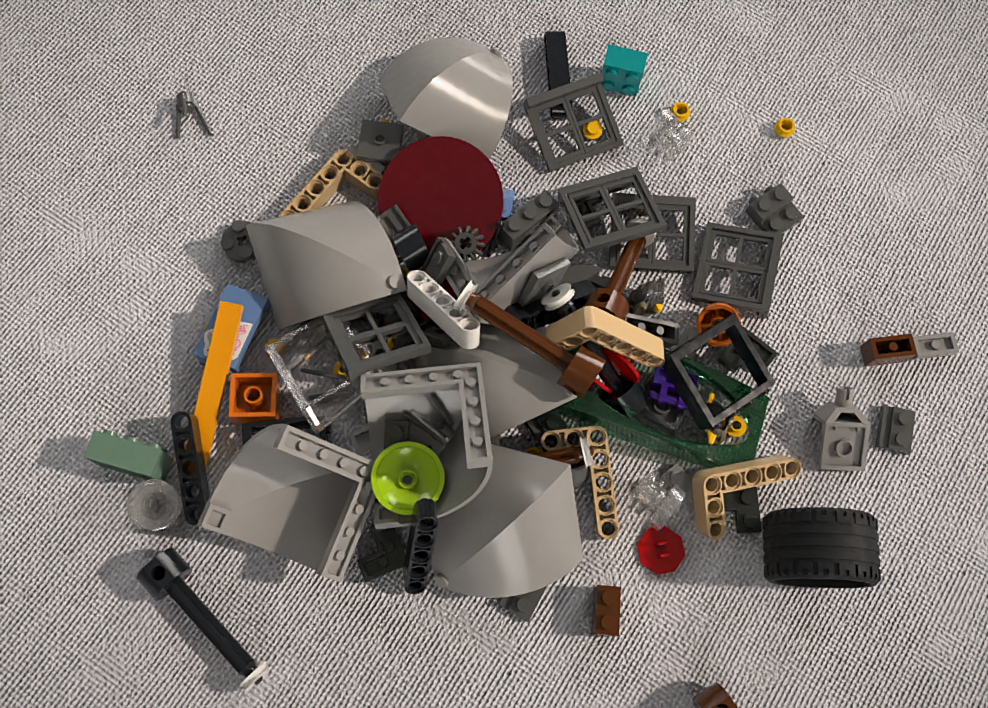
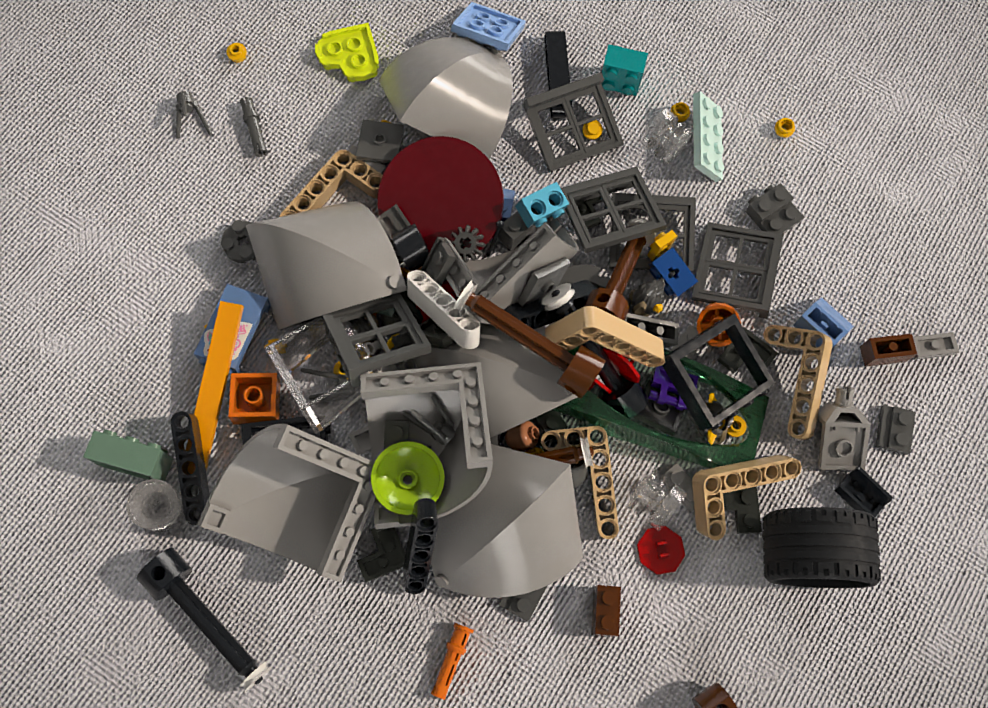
none -> yellow plate [226,43,247,63]
none -> dark grey pin [240,97,268,157]
none -> neon yellow plate [315,22,379,82]
none -> orange pin [431,622,474,700]
none -> light blue plate [451,2,526,51]
none -> nougat head [505,420,540,452]
none -> medium azure brick [515,182,569,228]
none -> yellow plate [647,230,677,261]
none -> blue brick [648,247,698,298]
none -> light aqua plate [693,91,724,182]
none -> tan beam [763,325,832,440]
none -> medium blue slope [793,298,854,348]
none -> black bracket [834,466,893,518]

